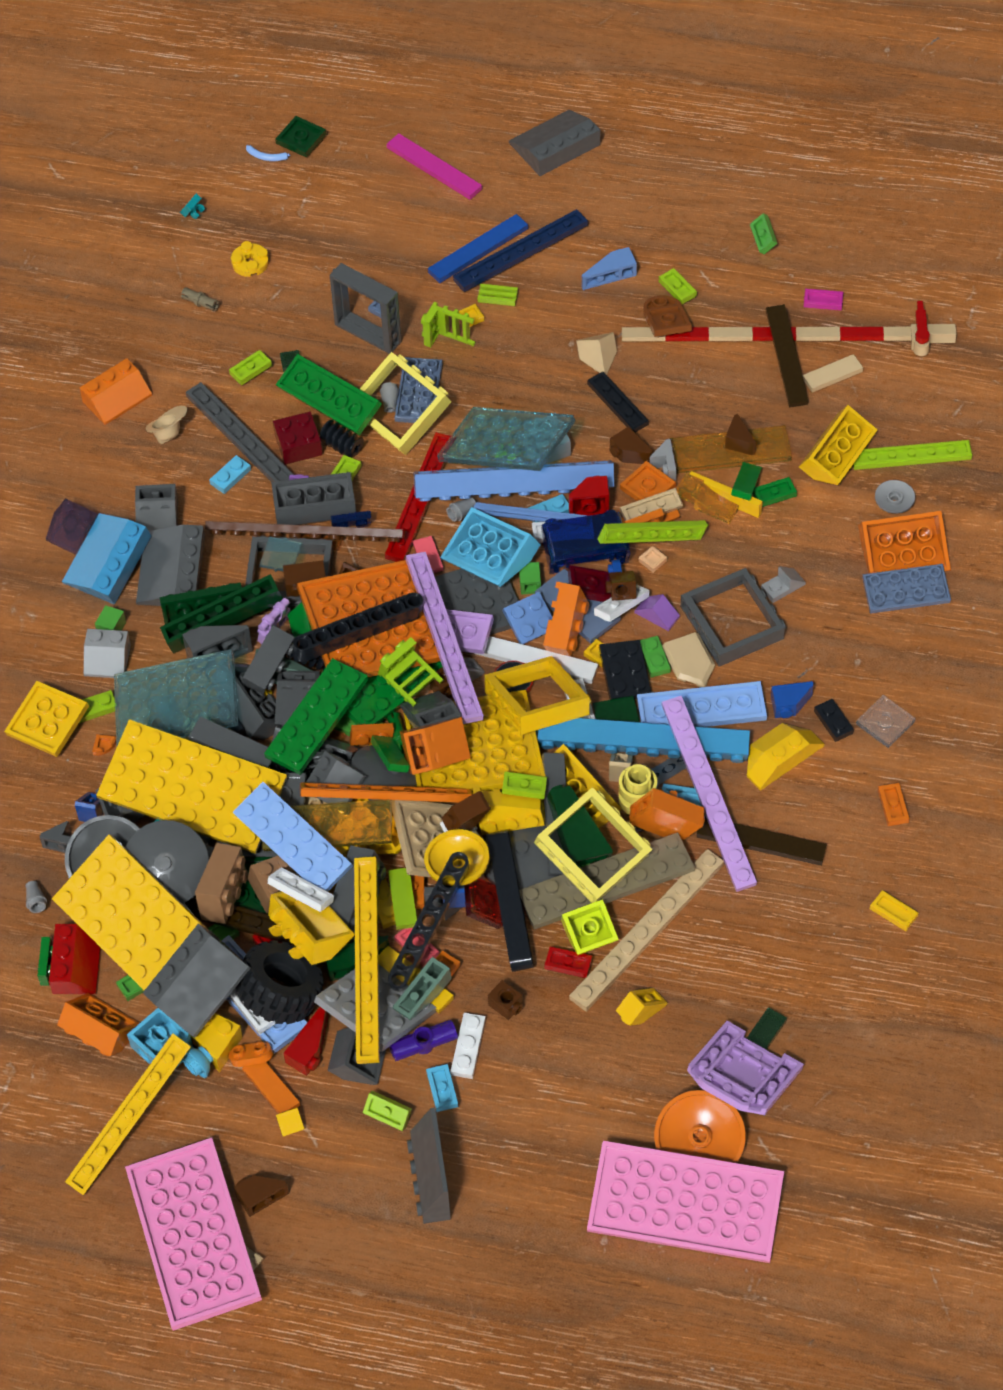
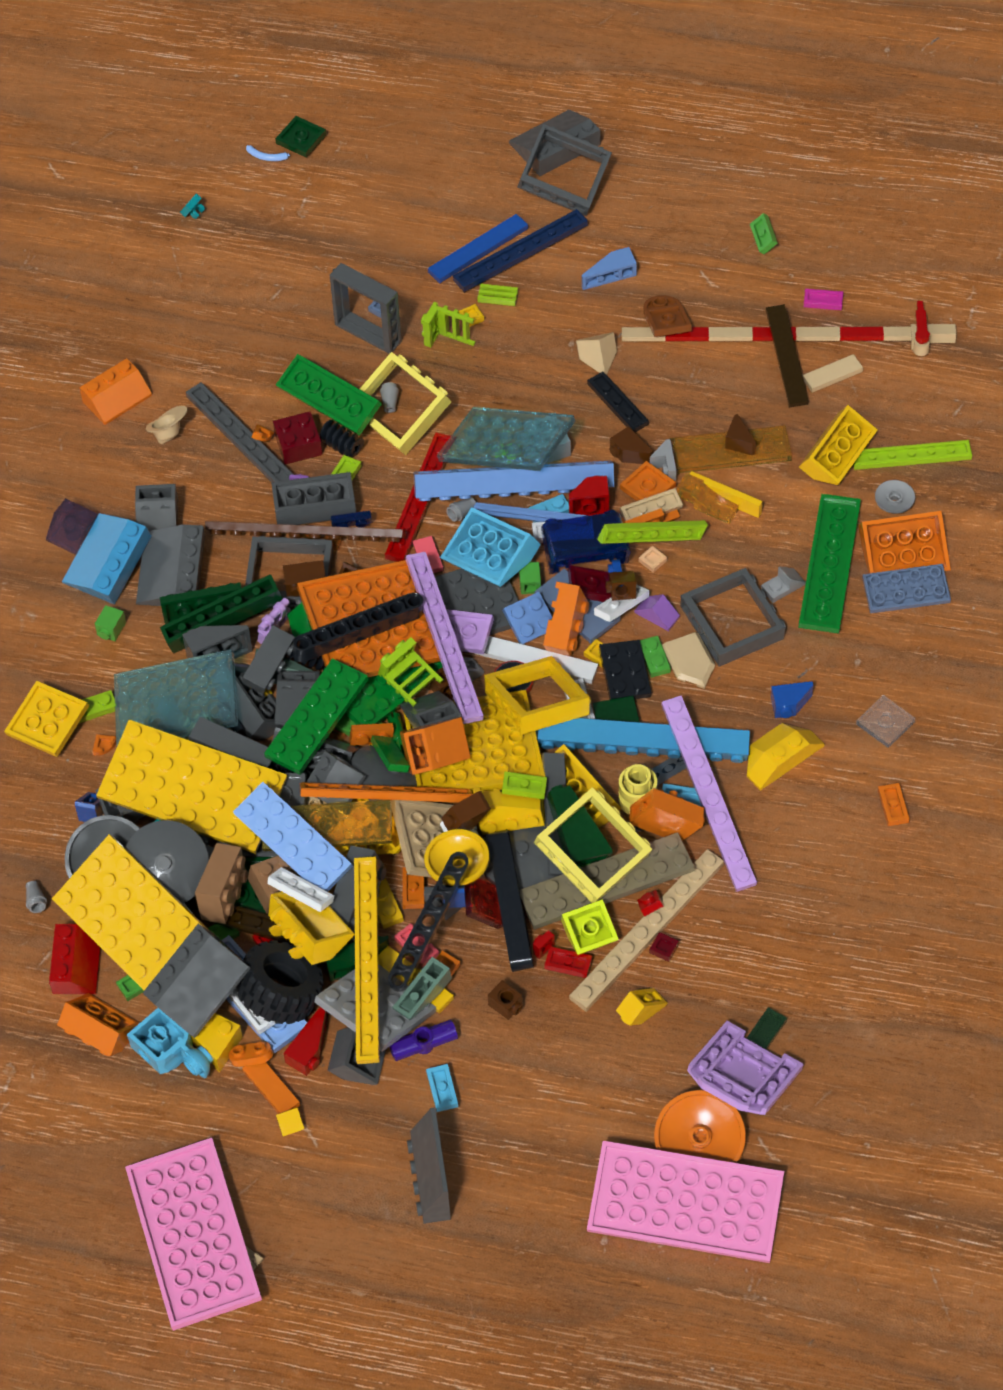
green plate [37,937,53,986] -> none
dark grey slope [40,821,72,853] -> none
yellow plate [65,1034,191,1195] -> none
light grey slope [83,629,131,679] -> none
dark tan pin [181,287,219,312] -> none
medium azure plate [209,455,251,494] -> none
lime plate [229,350,272,386] -> none
yellow plate [231,241,269,277] -> none
reddish brown slope [234,1175,289,1217] -> none
clear light blue piece [260,537,302,572] -> none
clear green tile [280,350,300,372] -> none
lime plate [363,1091,412,1131] -> none
dark pink tile [387,133,482,200] -> none
lime tile [388,868,417,930] -> none
sand blue tile [394,357,443,424] -> none
white plate [450,1013,486,1079] -> none
tan slope [609,752,633,782] -> none
light blue plate [637,681,767,727] -> none
lime plate [658,268,697,304] -> none
dark brown tile [696,817,827,866] -> none
green tile [731,462,762,500] -> none
green plate [753,477,797,507] -> none
black plate [814,699,854,742] -> none
yellow tile [870,890,919,931] -> none
none -> orange tile [251,424,274,441]
none -> dark grey window [517,124,612,216]
none -> red plate [533,930,555,959]
none -> red plate [637,890,663,916]
none -> dark red plate [649,932,679,962]
none -> green plate [798,494,861,634]

